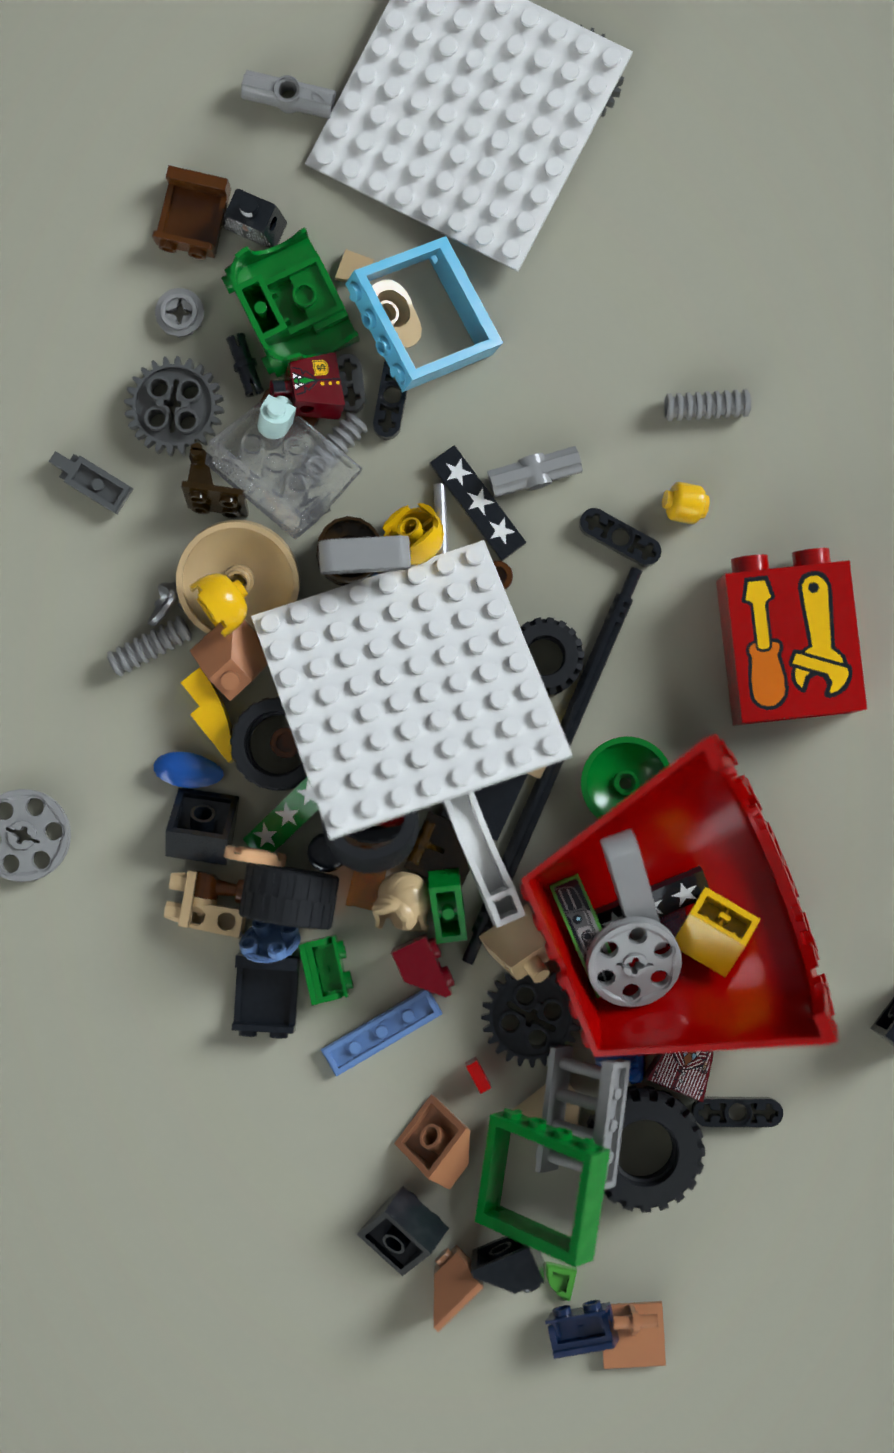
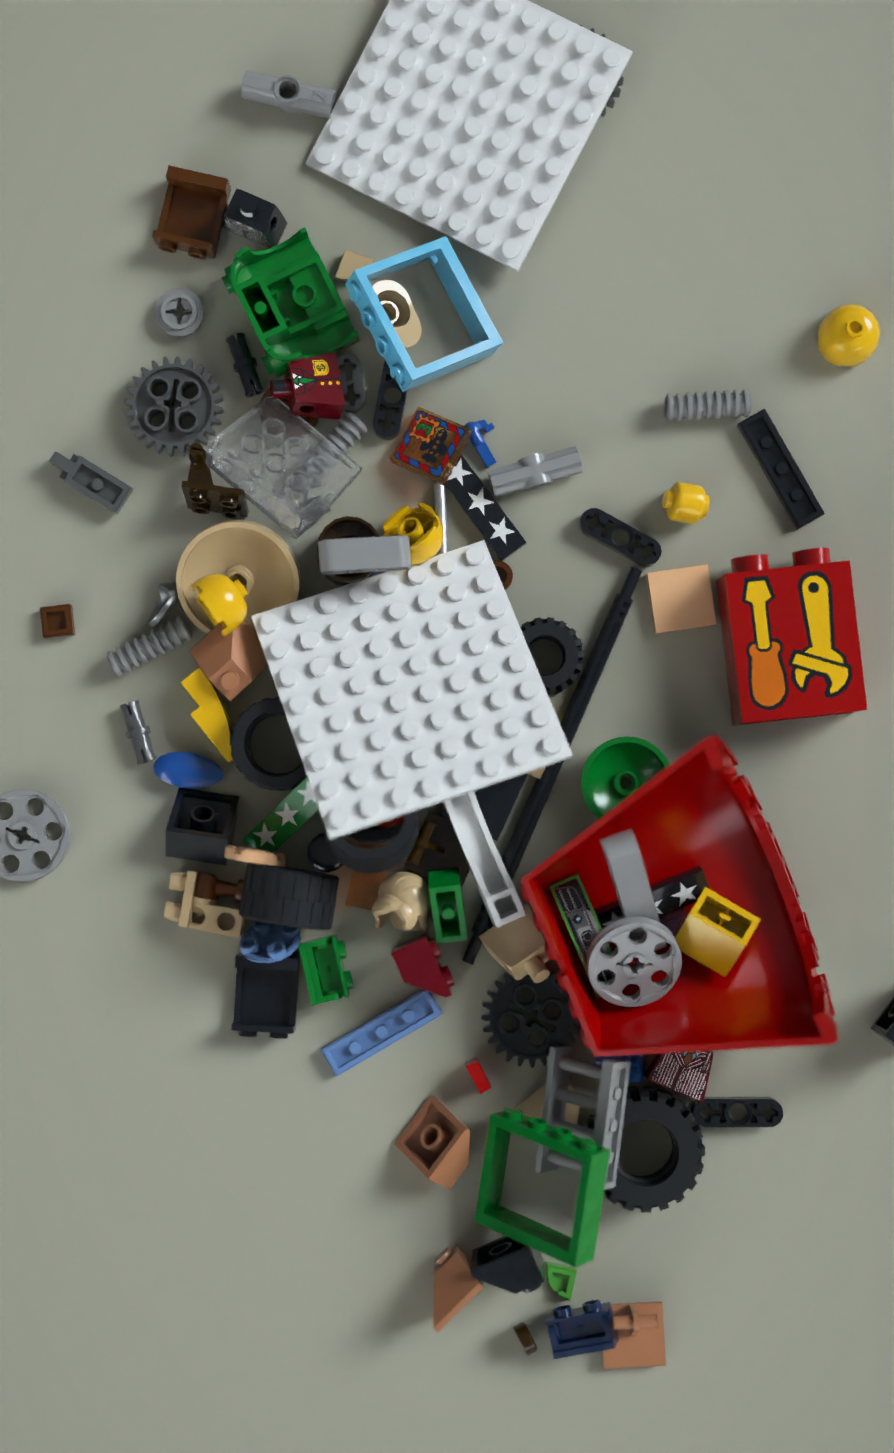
light aqua plate [257,394,296,439] -> none
reddish brown tile [270,727,299,758] -> none
black slope [357,1186,449,1276] -> none
none -> reddish brown tile [40,604,75,639]
none -> dark grey pin [120,700,157,764]
none -> tile [390,407,472,485]
none -> blue piece [457,420,496,468]
none -> dark brown tile [513,1322,538,1356]
none -> light nougat tile [646,564,717,634]
none -> black tile [737,409,825,530]
none -> yellow cylinder [817,304,880,367]

